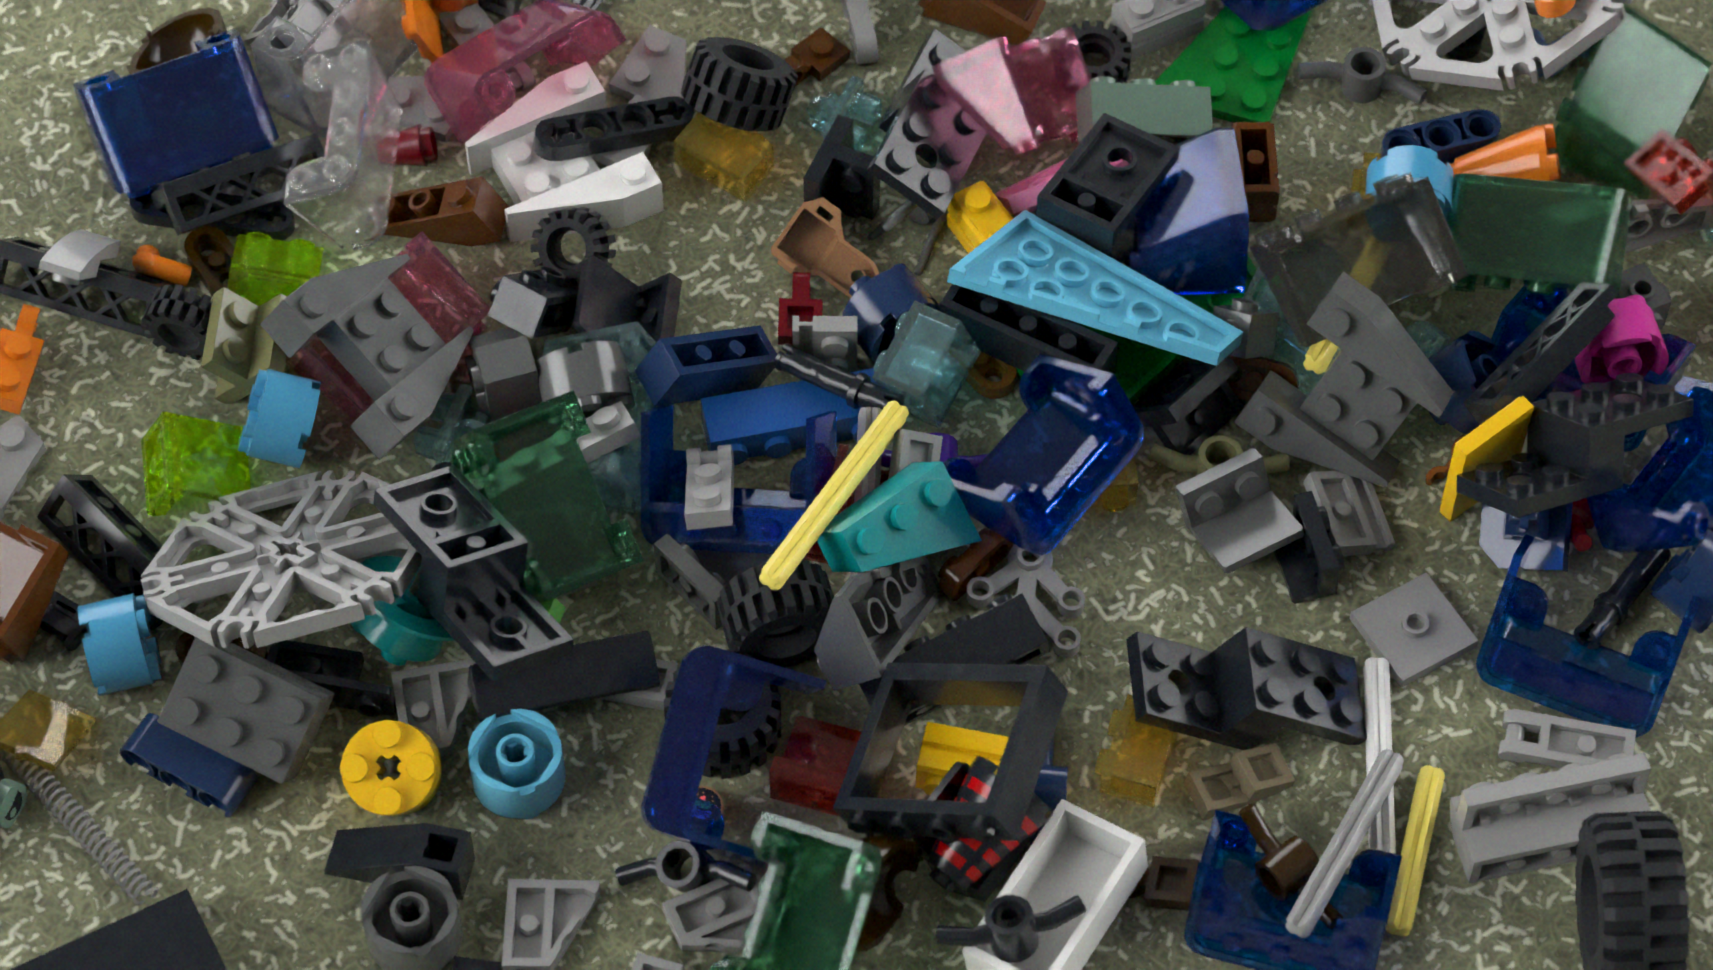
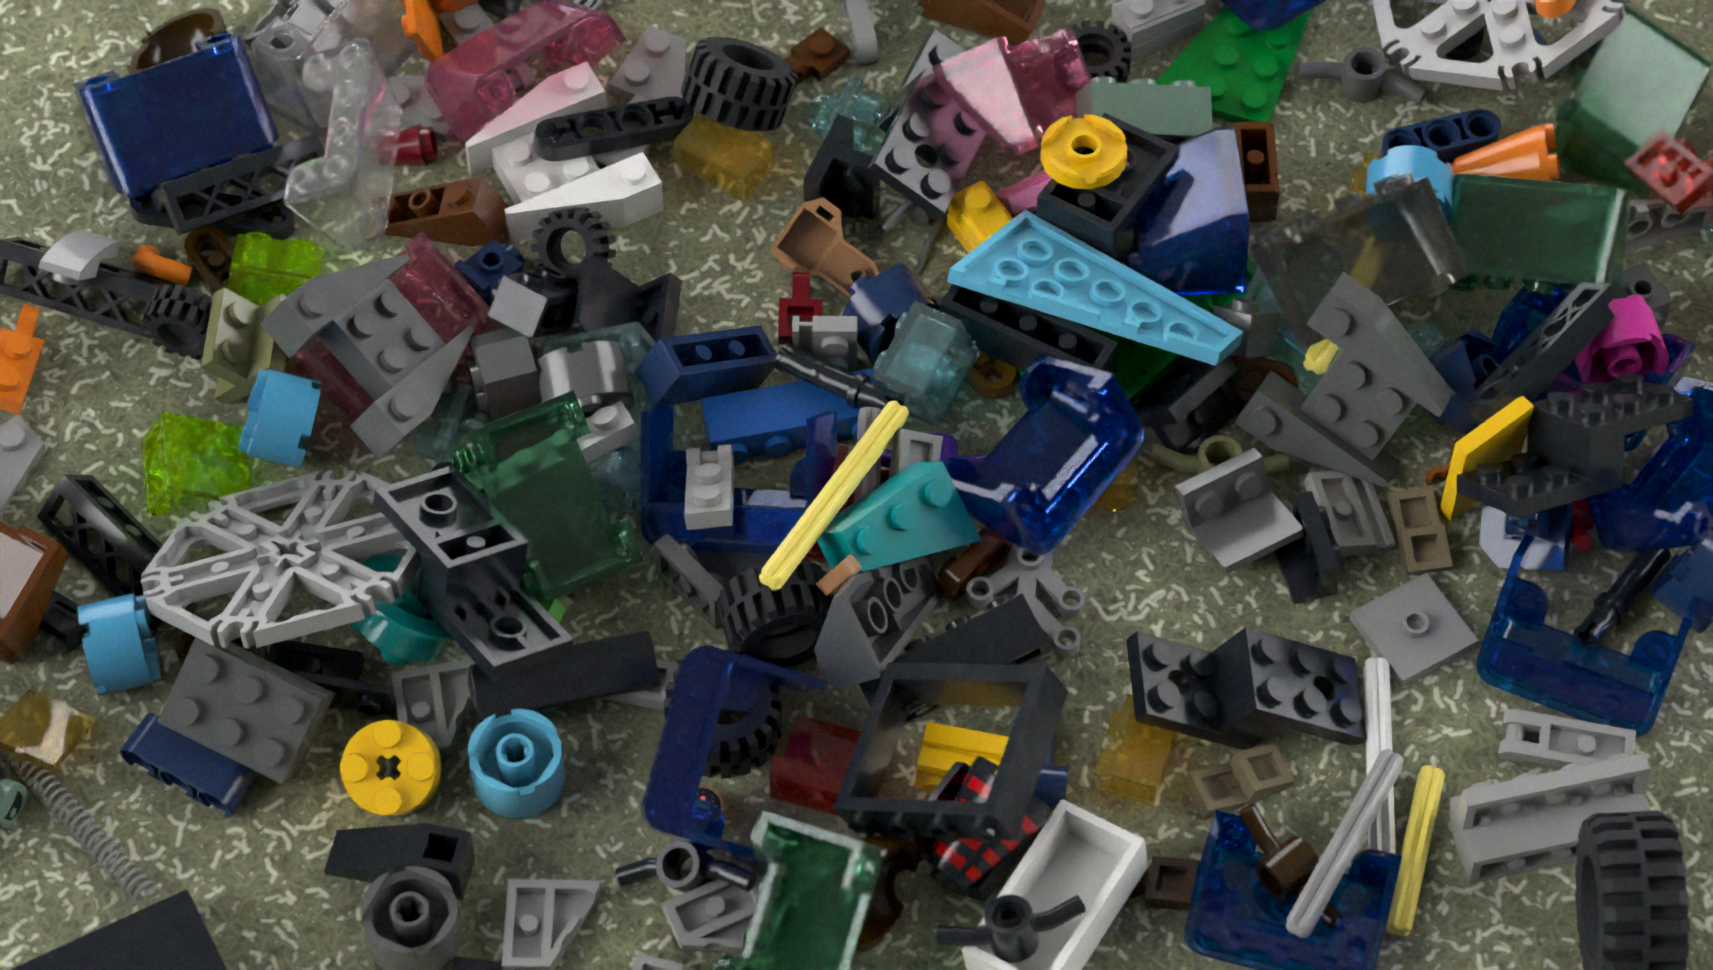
none -> dark blue brick [454,239,524,312]
none -> medium nougat tile [816,554,861,597]
none -> yellow tile [1040,114,1127,189]
none -> dark tan slope [1386,487,1453,575]

